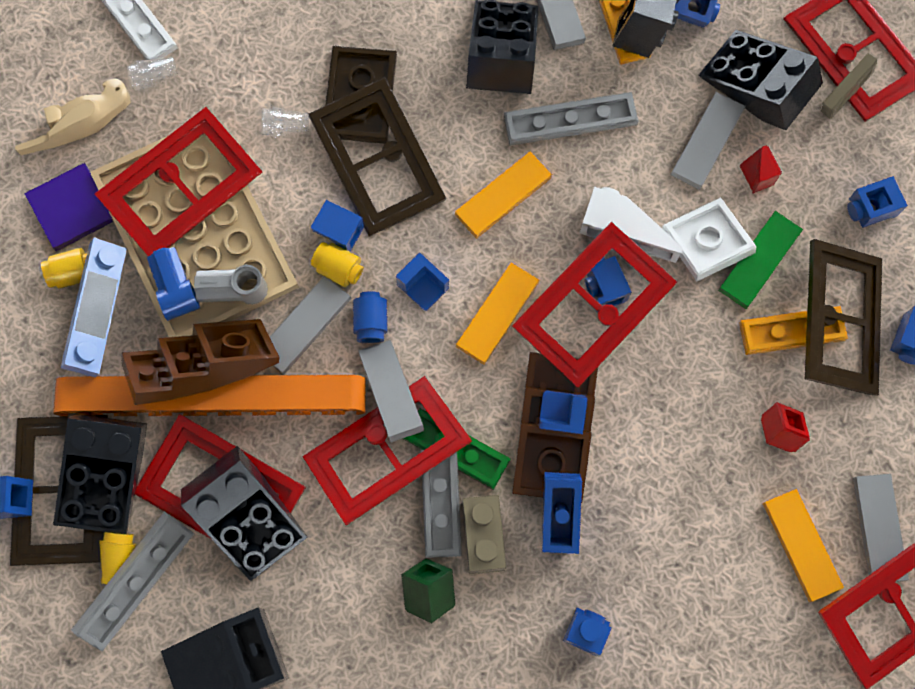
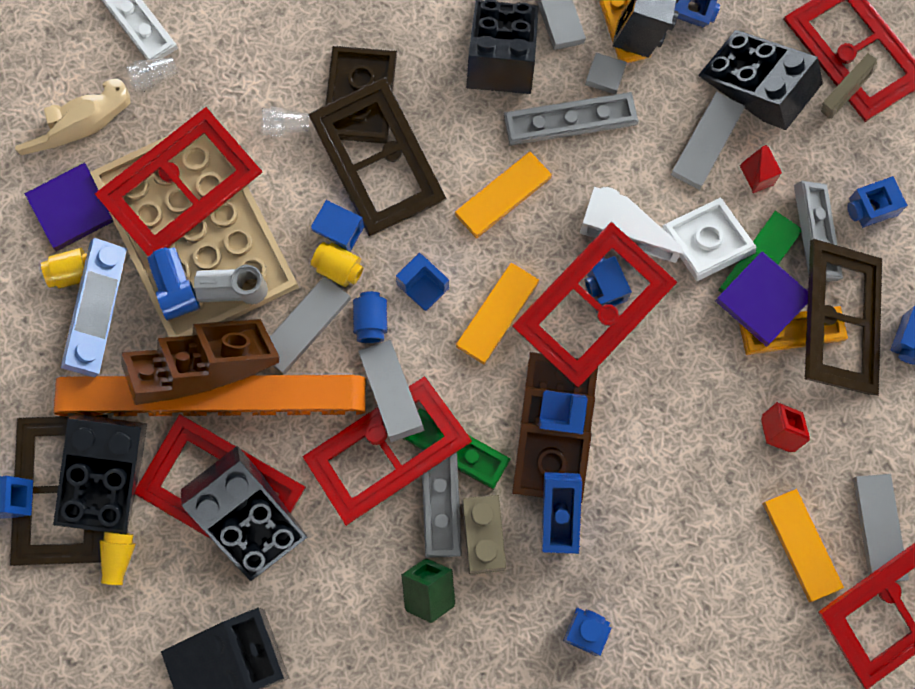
light grey tile [71,511,194,651] -> none
none -> light grey tile [585,53,627,95]
none -> dark purple tile [715,251,808,347]
none -> light grey tile [794,181,843,282]

